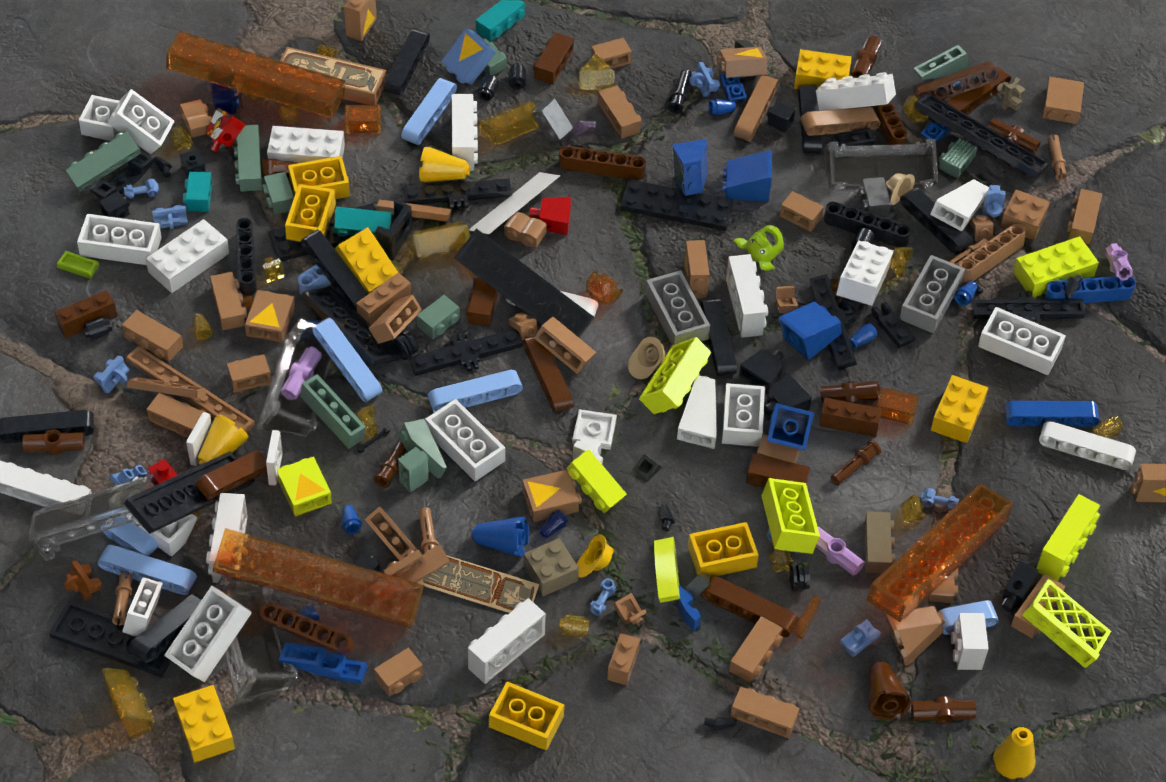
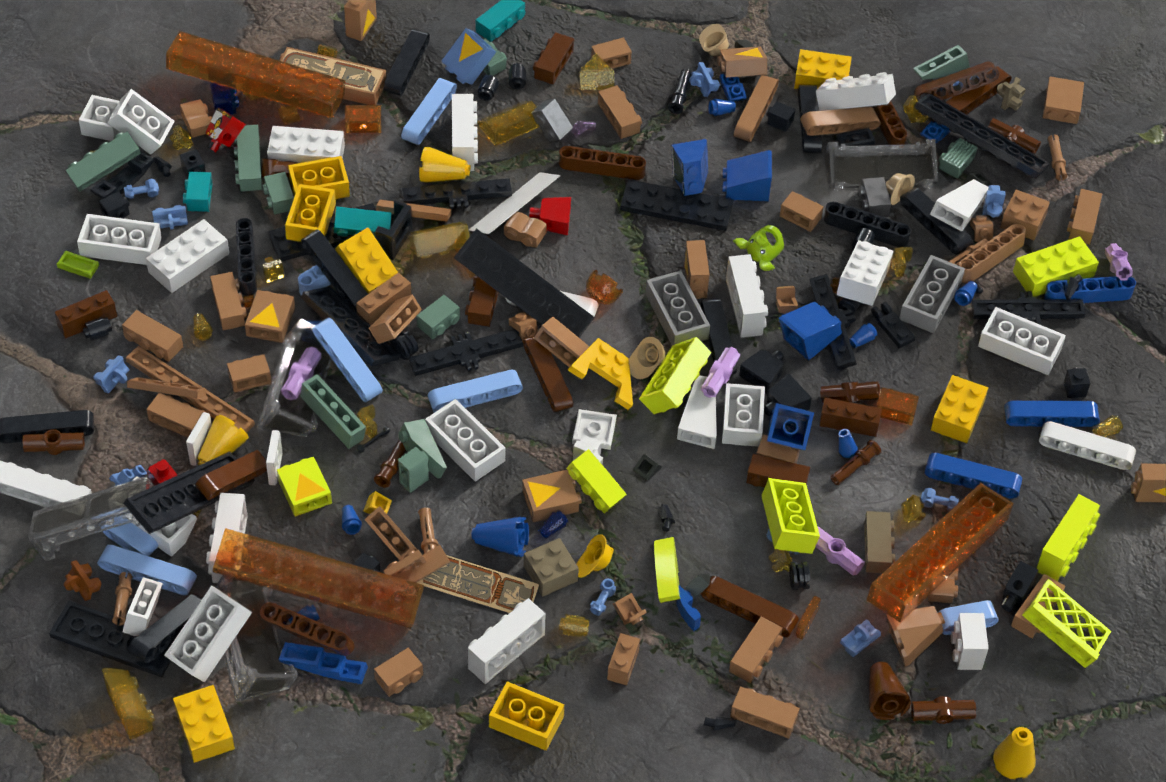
yellow brick [688,522,759,577] -> none
reddish brown piece [851,35,881,78] -> none
none -> yellow slope [363,491,392,514]
none -> yellow wing [568,338,633,410]
none -> tan piece [699,24,729,56]
none -> lavender piece [701,347,740,398]
none -> blue cone [838,429,858,458]
none -> blue beam [925,453,1022,499]
none -> black brick [1063,368,1091,398]

